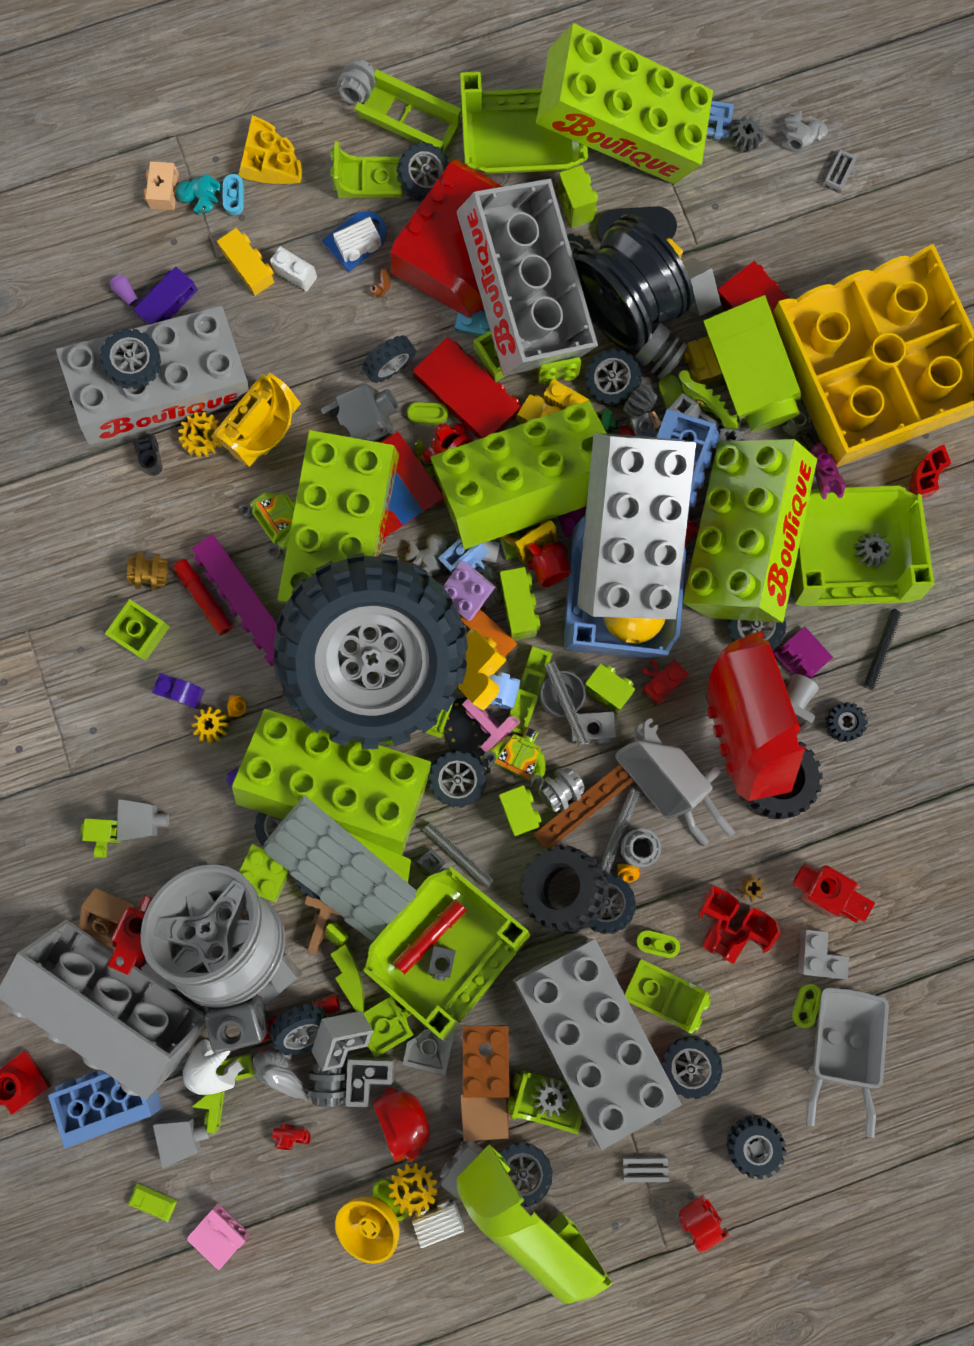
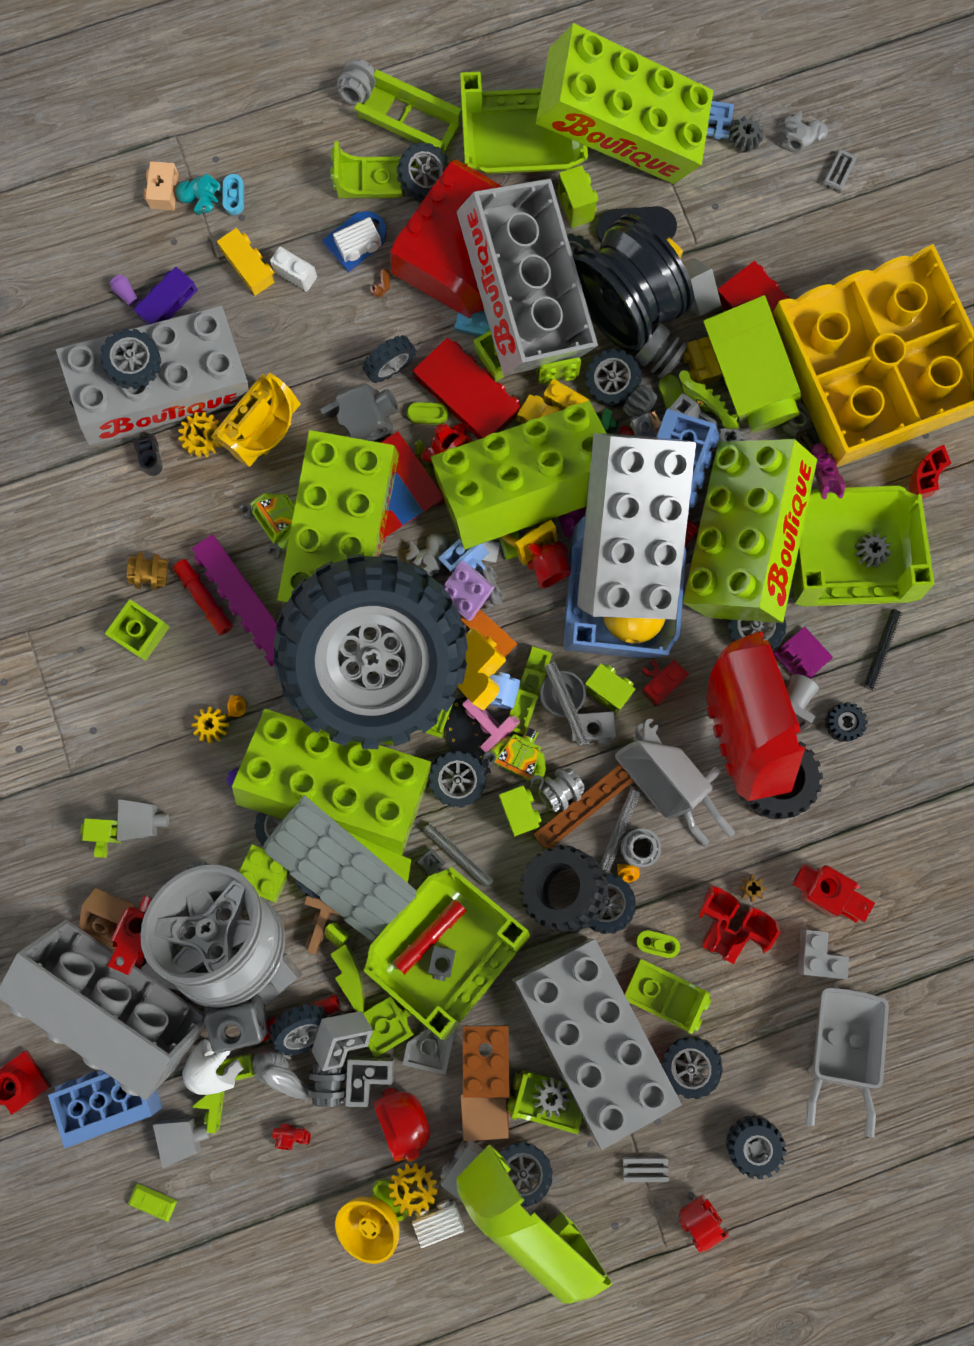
dark purple brick [152,673,205,710] -> none
bright pink bracket [187,1203,250,1270] -> none
yellow brick [238,115,302,184] -> none
lime brick [499,567,540,641] -> none
lime plate [792,984,822,1028] -> none

